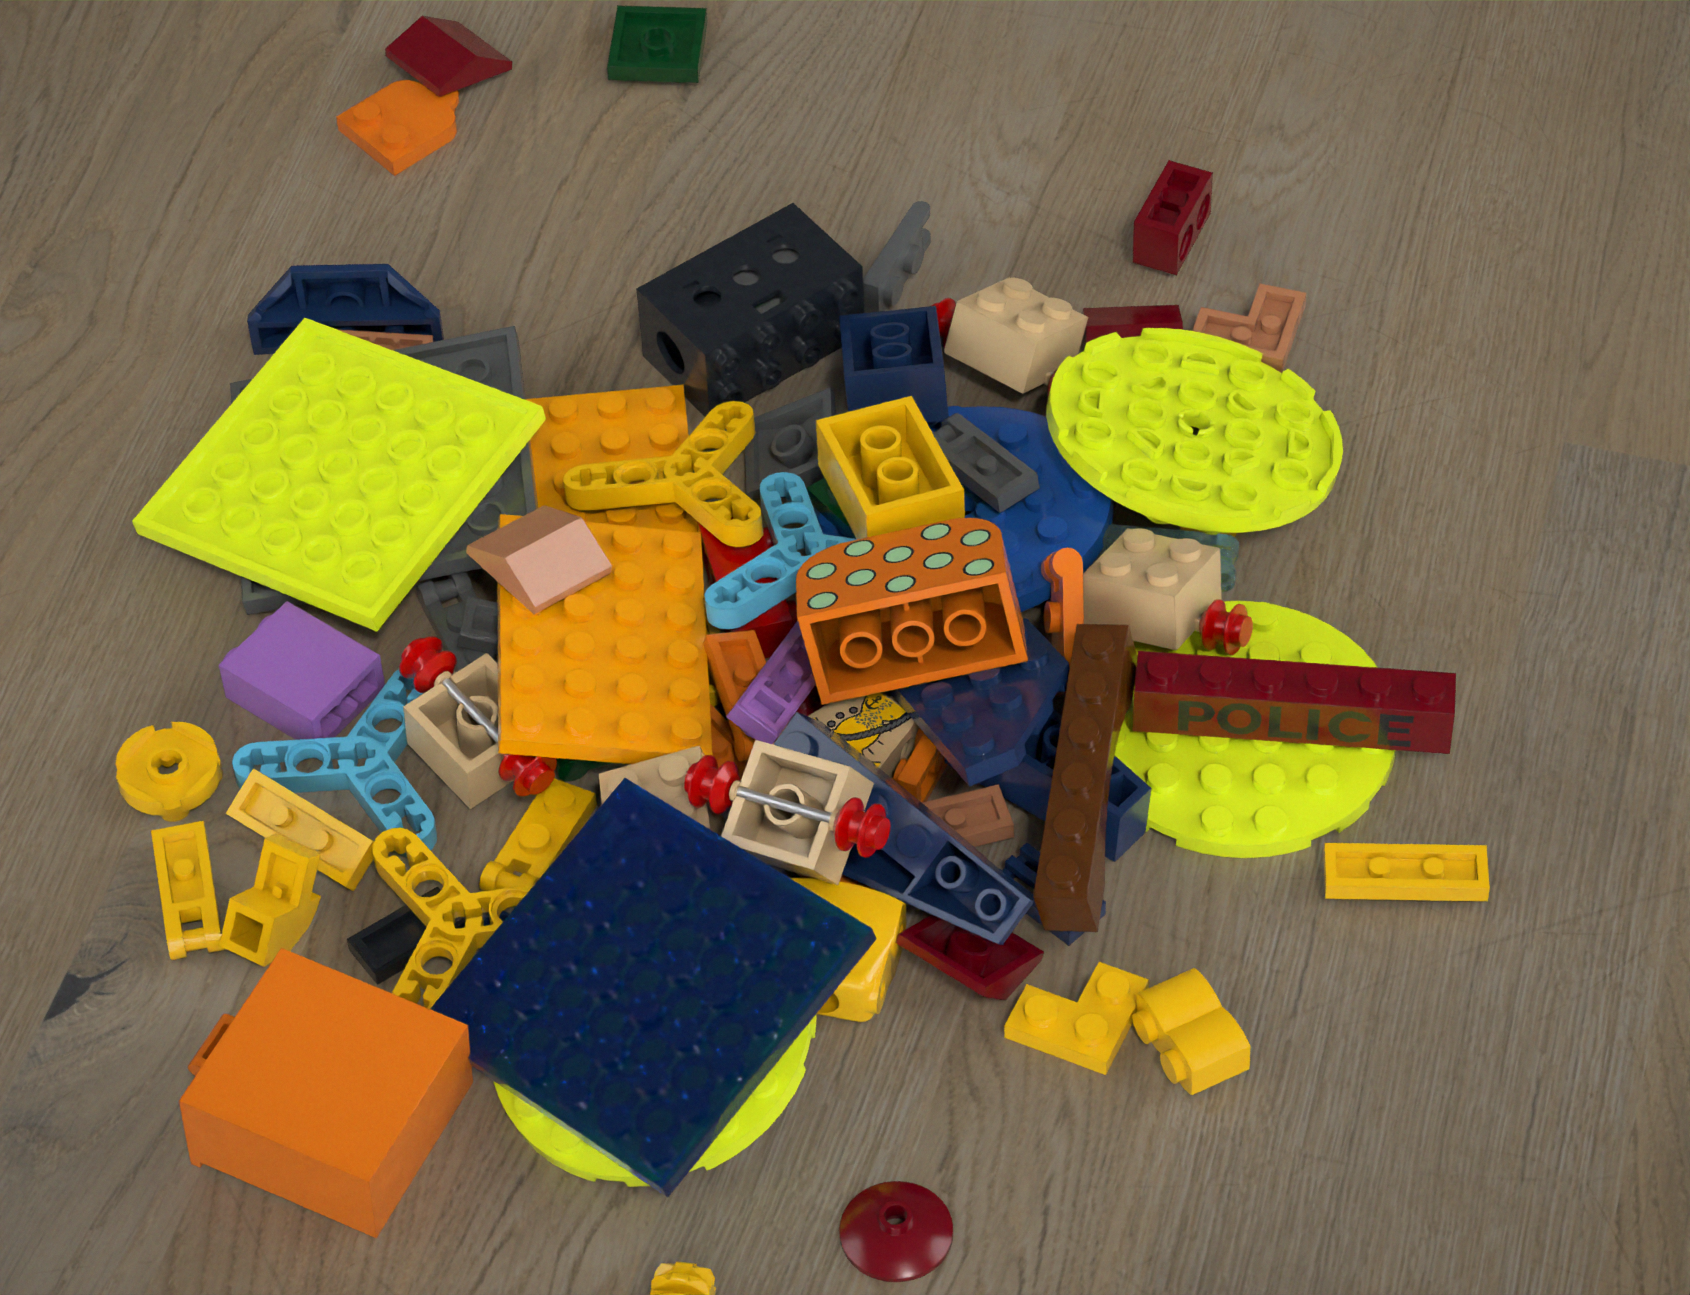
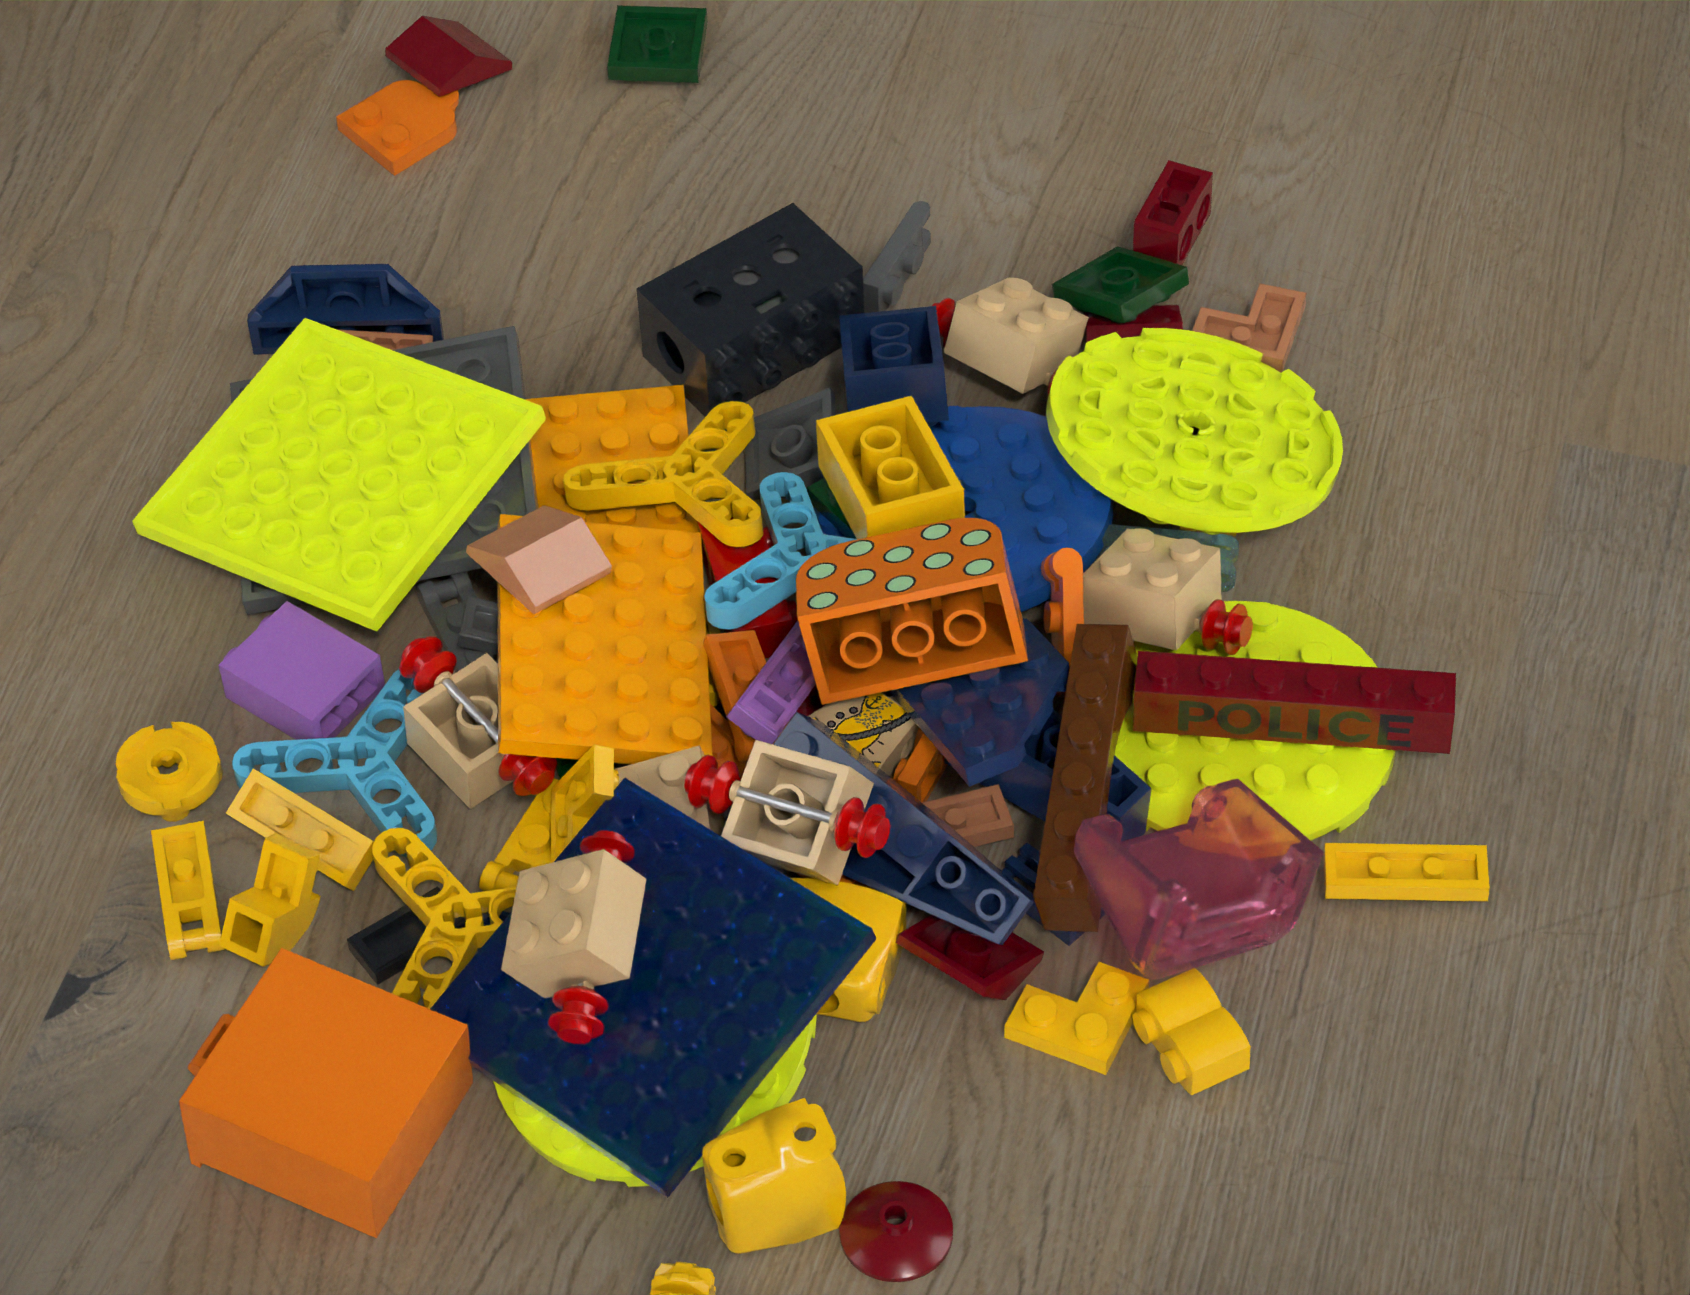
dark grey plate [932,413,1040,513] -> none
none -> tan brick [501,830,646,1044]
none -> yellow plate [551,744,619,863]
none -> yellow piece [702,1098,846,1254]
none -> dark green plate [1052,246,1189,323]
none -> clear pink windscreen [1074,778,1324,980]

